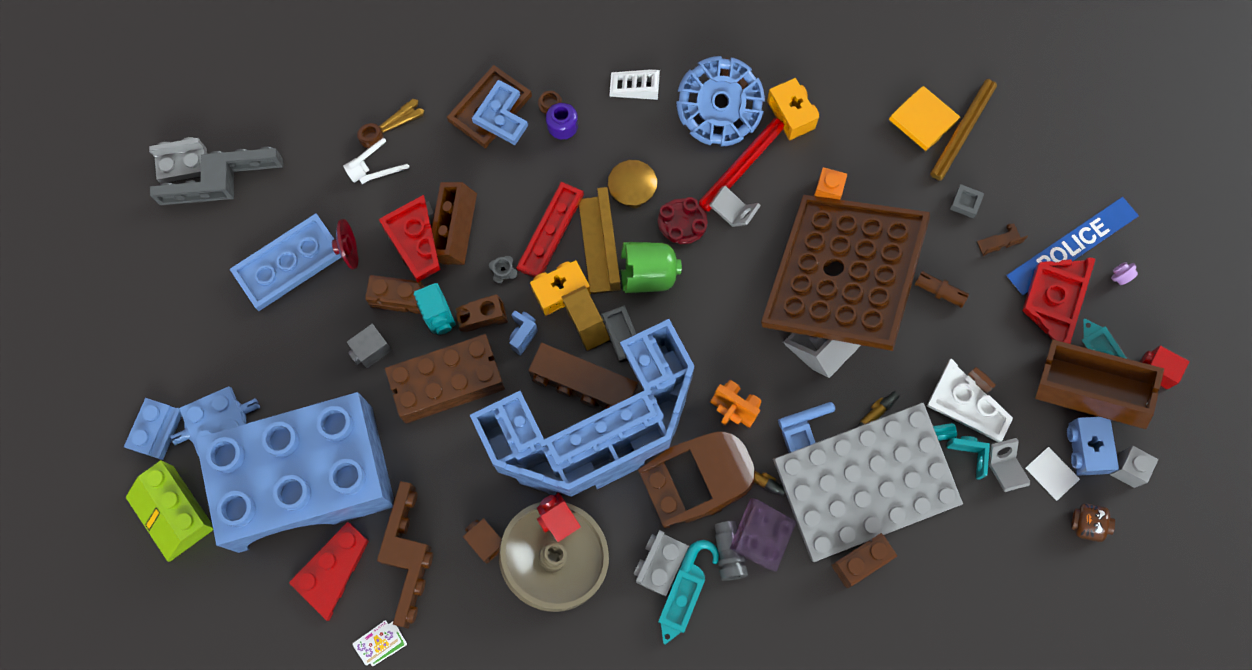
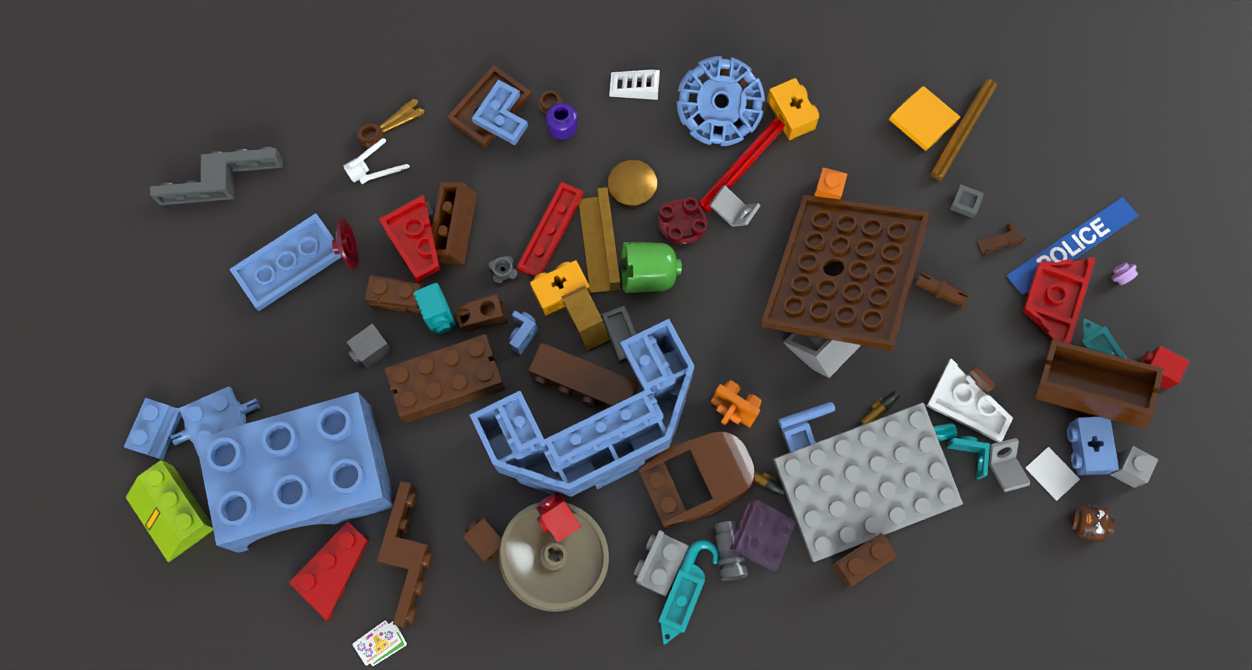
light grey bracket [149,137,207,184] -> none

